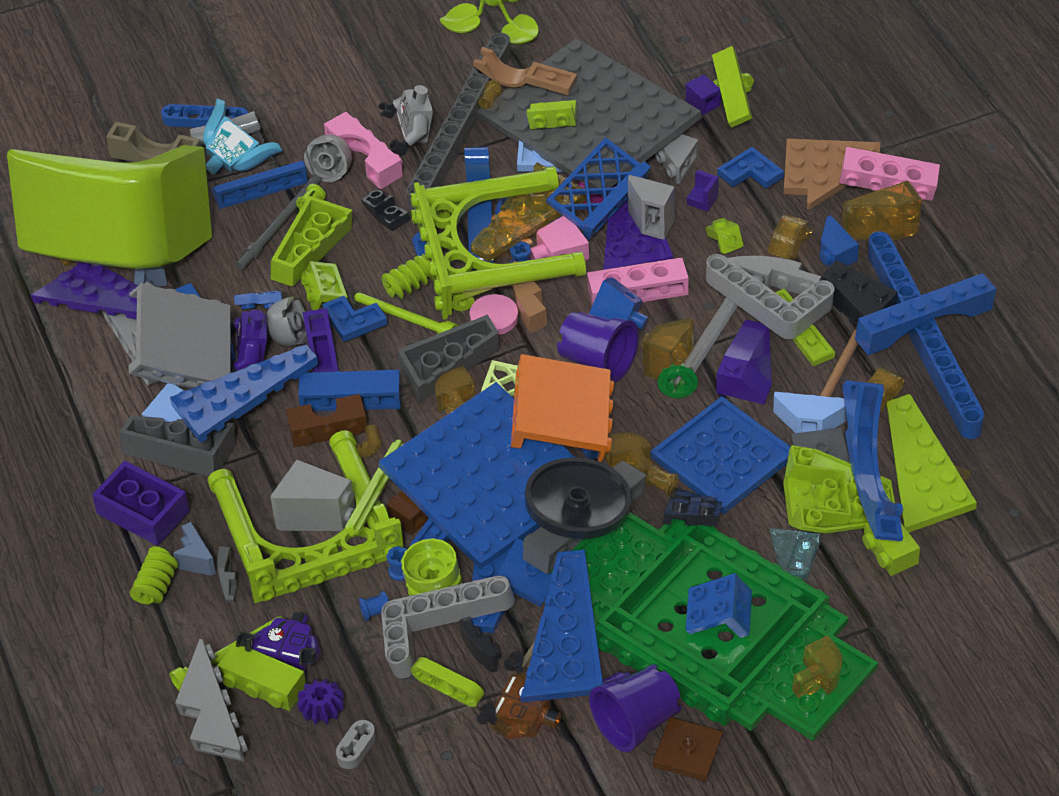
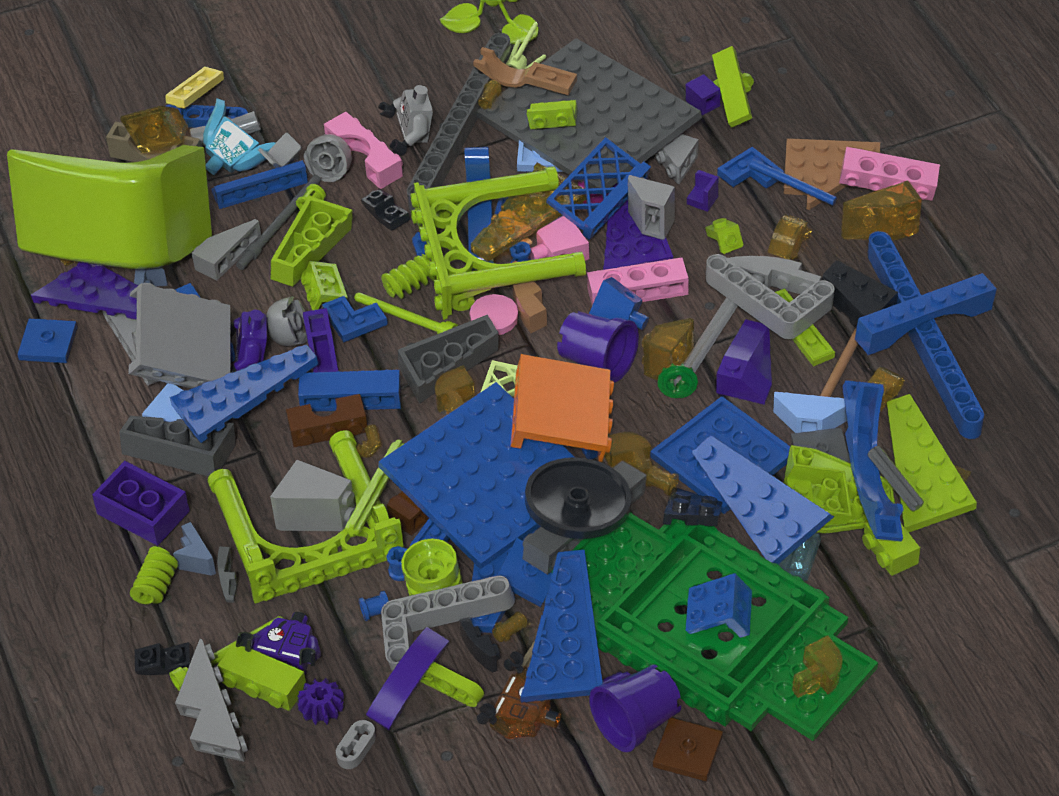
blue plate [234,290,285,309] -> none
blue slope [819,215,859,267] -> none
none -> blue plate [17,319,77,363]
none -> clear yellow slope [120,105,188,153]
none -> black slope [135,642,193,675]
none -> light yellow plate [165,67,224,108]
none -> light grey slope [192,219,261,281]
none -> light grey bracket [258,133,302,168]
none -> dark purple slope [366,627,449,730]
none -> clear yellow pin [492,612,528,642]
none -> yellowish green plant [506,22,546,69]
none -> wing [692,435,834,564]
none -> blue bar [749,159,837,206]
none -> dark grey axle [868,446,924,511]

